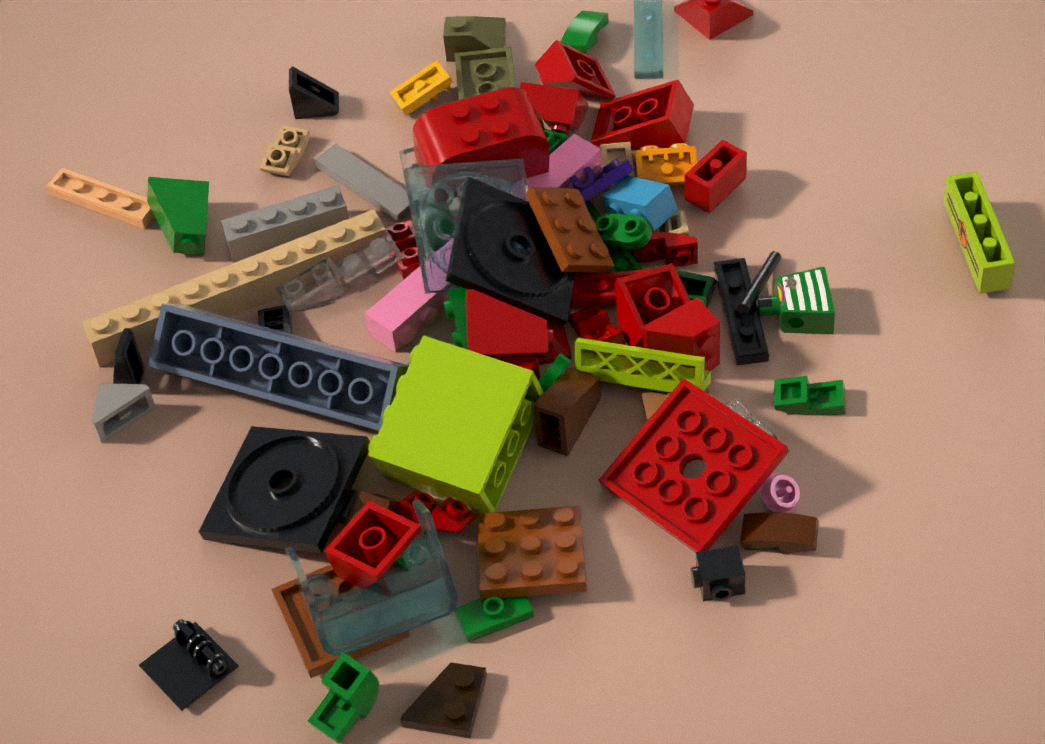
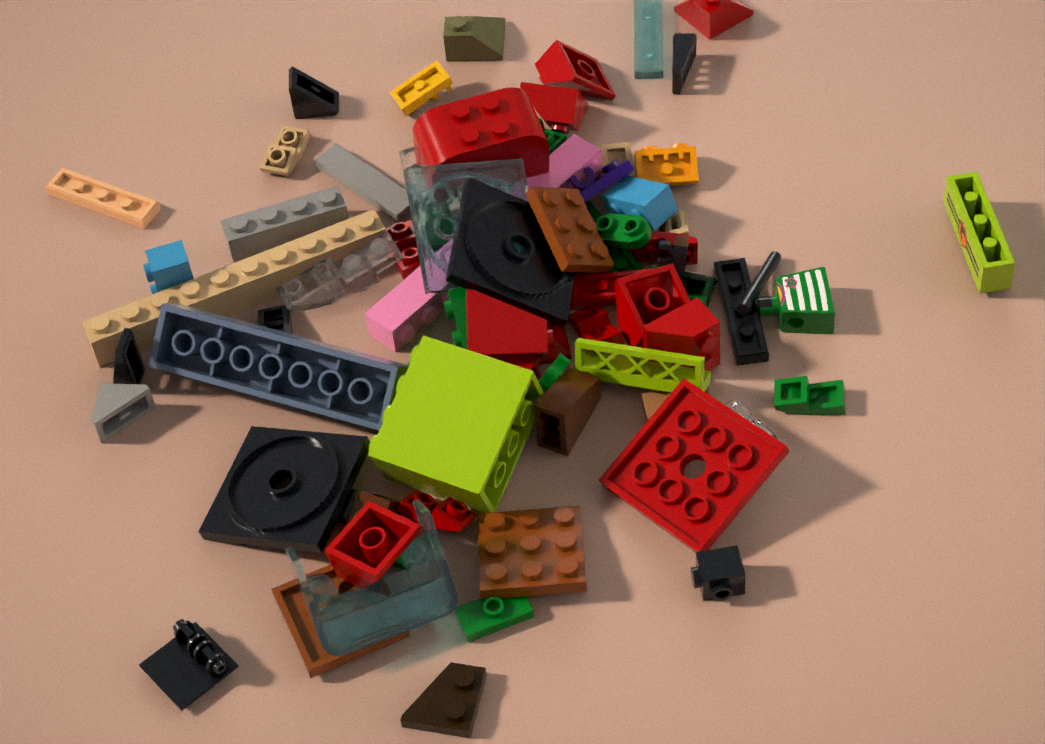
green slope [147,177,209,255] -> none
green brick [308,652,379,744] -> none
olive plate [454,47,516,100] -> none
green slope [560,10,609,53] -> none
red slope [591,79,694,150] -> none
red brick [685,139,747,214] -> none
reddish brown slope [740,512,819,554] -> none
bright pink hat [761,473,800,513] -> none
none -> dark azure brick [143,240,193,294]
none -> black tile [656,235,689,277]
none -> black slope [672,33,697,95]

